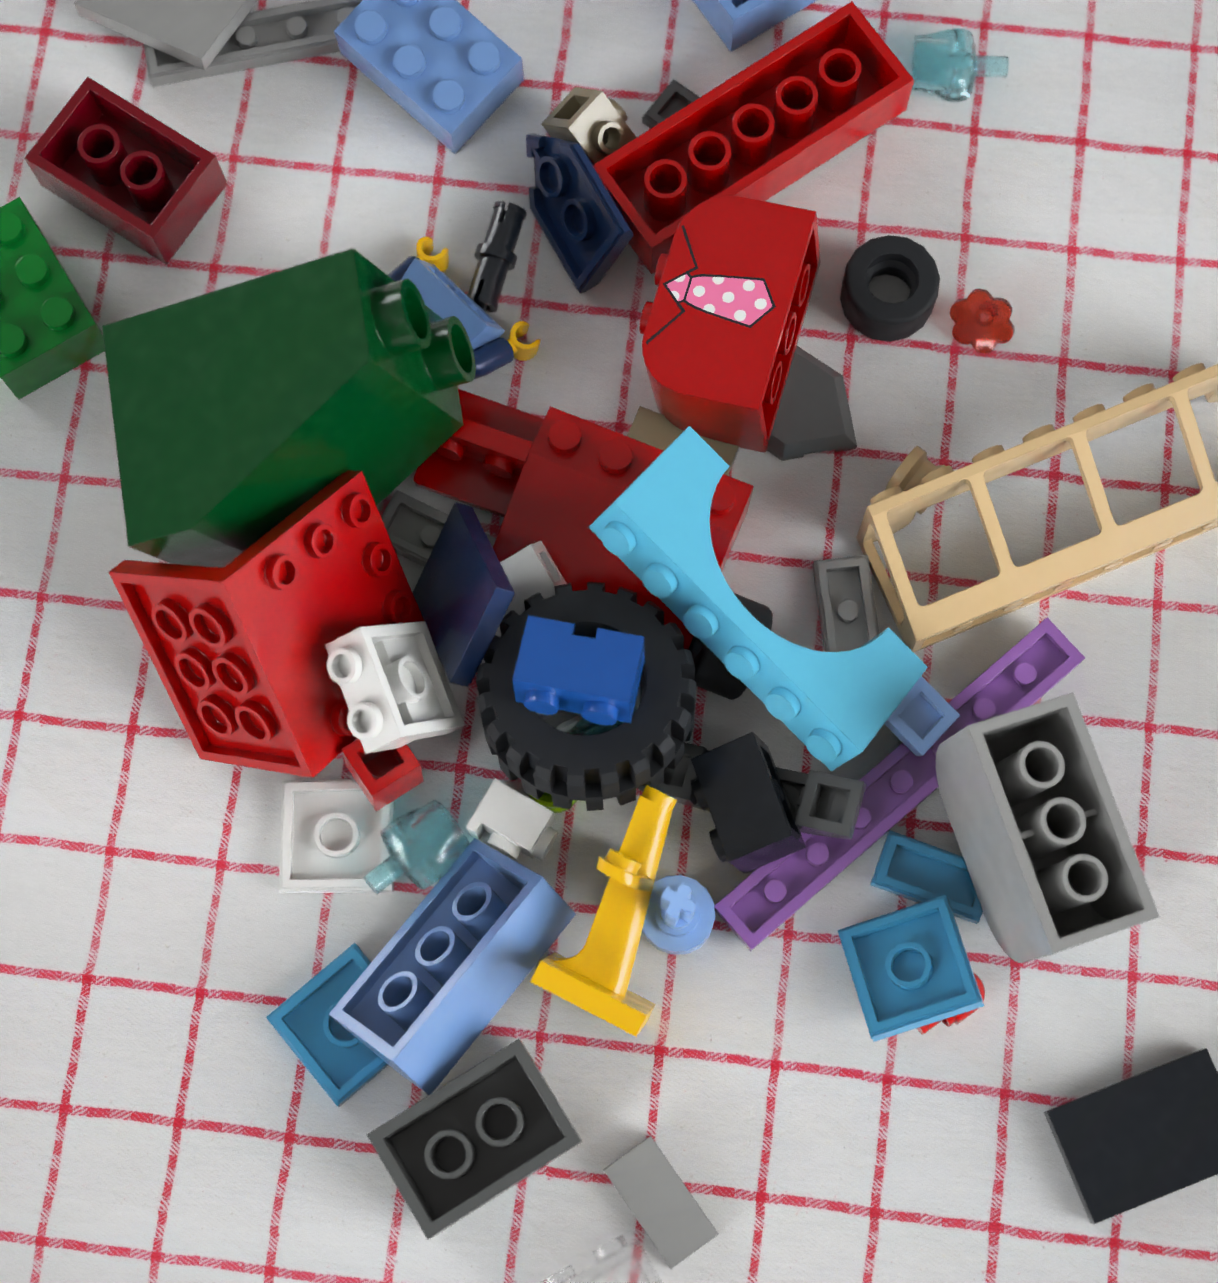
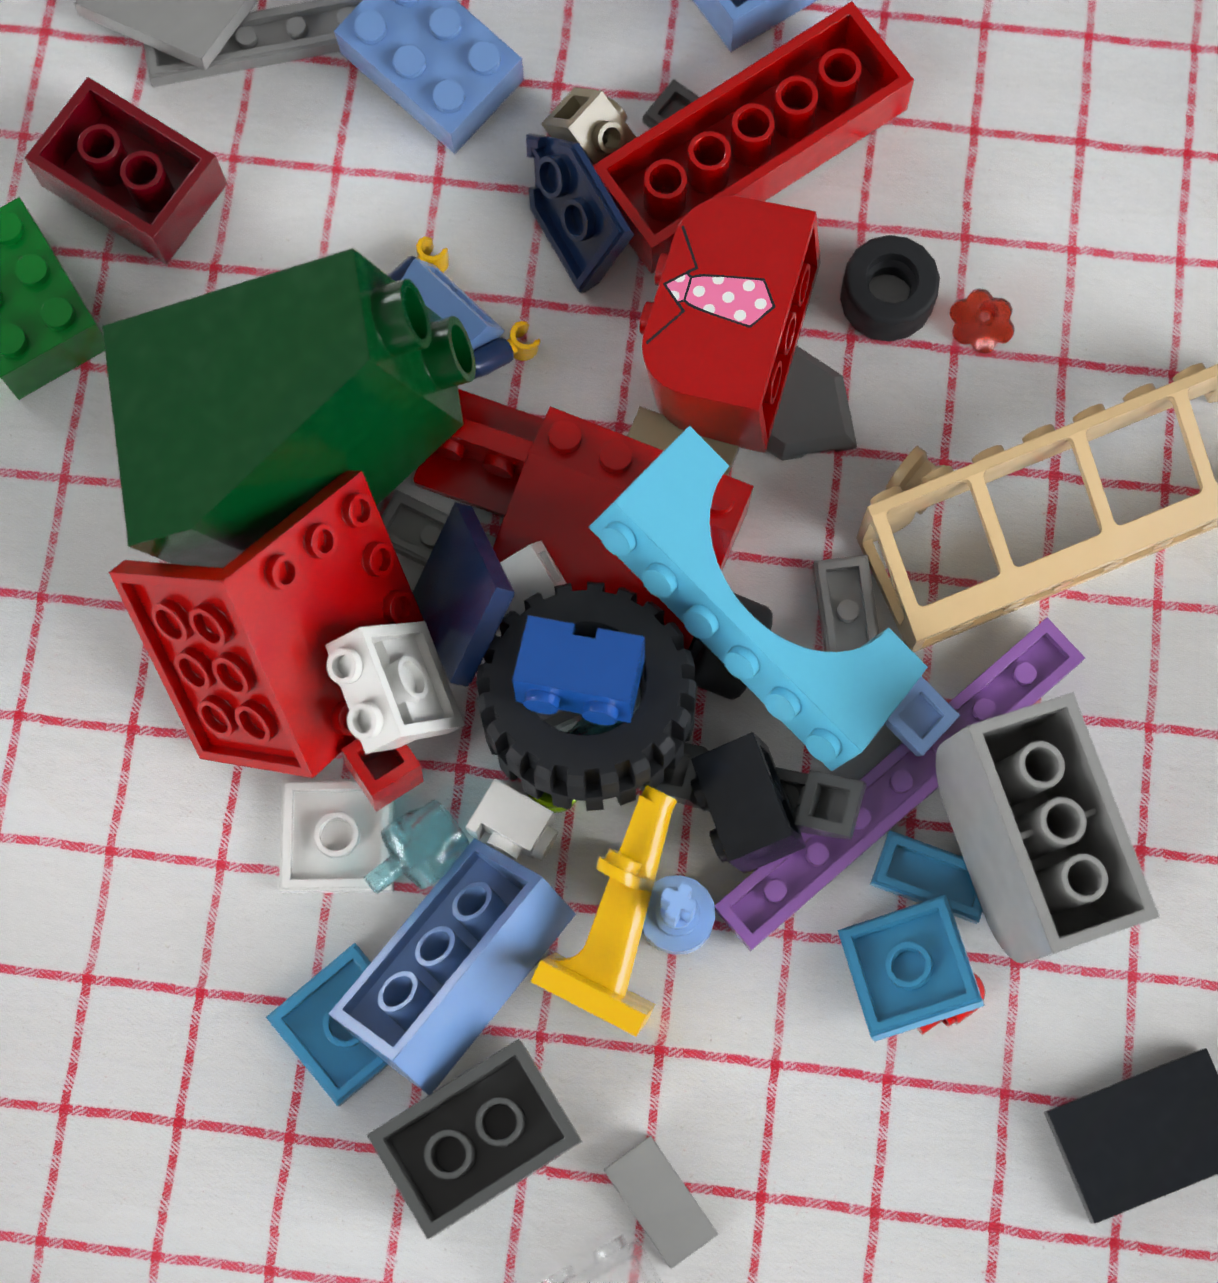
black pin [467,201,527,312] -> none
clear light blue piece [912,28,1009,102] -> none

